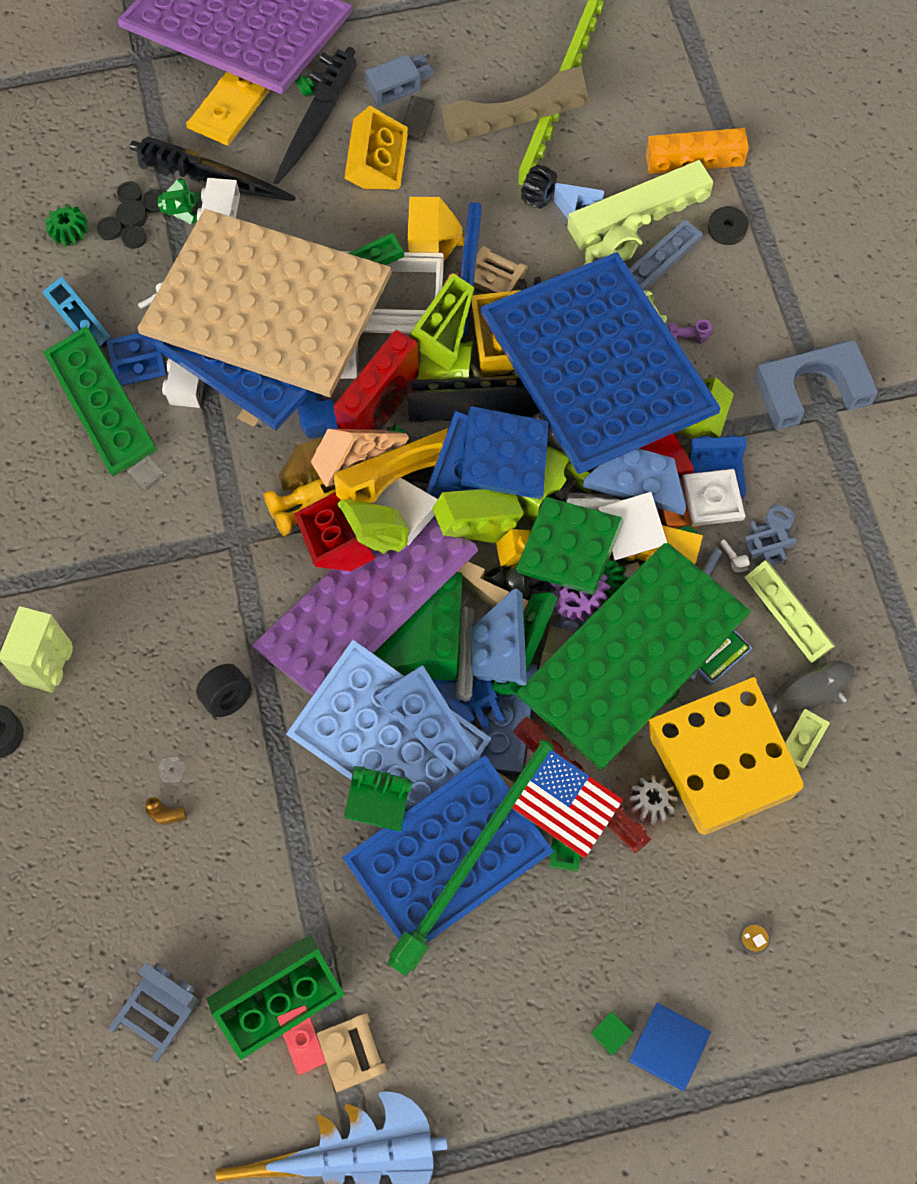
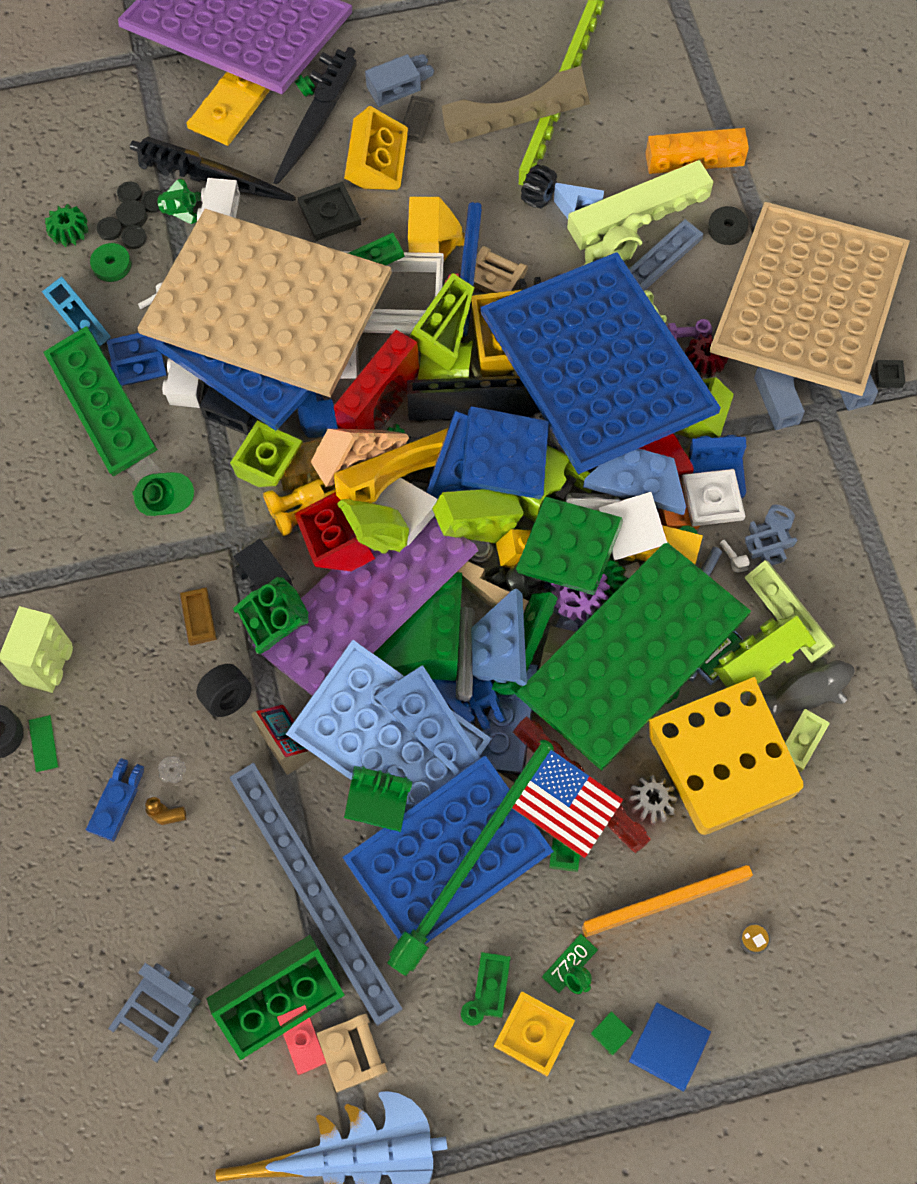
none -> green sticker [29,715,58,772]
none -> blue hinge [86,758,144,842]
none -> green piece [90,243,132,282]
none -> green piece [132,472,194,516]
none -> pearl gold tile [180,587,217,646]
none -> black hinge [200,386,265,435]
none -> sand blue plate [229,763,403,1027]
none -> lime slope [230,420,303,487]
none -> black hinge [233,538,293,592]
none -> green slope [233,577,308,654]
none -> slope [251,704,316,775]
none -> pearl dark grey plate [297,182,361,241]
none -> green hinge [461,952,511,1026]
none -> light grey plate [470,540,493,563]
none -> yellow plate [494,991,575,1077]
none -> green sticker [542,934,598,993]
none -> green plate [564,965,592,994]
none -> light orange tile [582,865,753,937]
none -> dark red gear [685,333,728,378]
none -> tan plate [710,202,910,396]
none -> lime wedge [713,616,816,695]
none -> pearl dark grey plate [875,360,905,388]

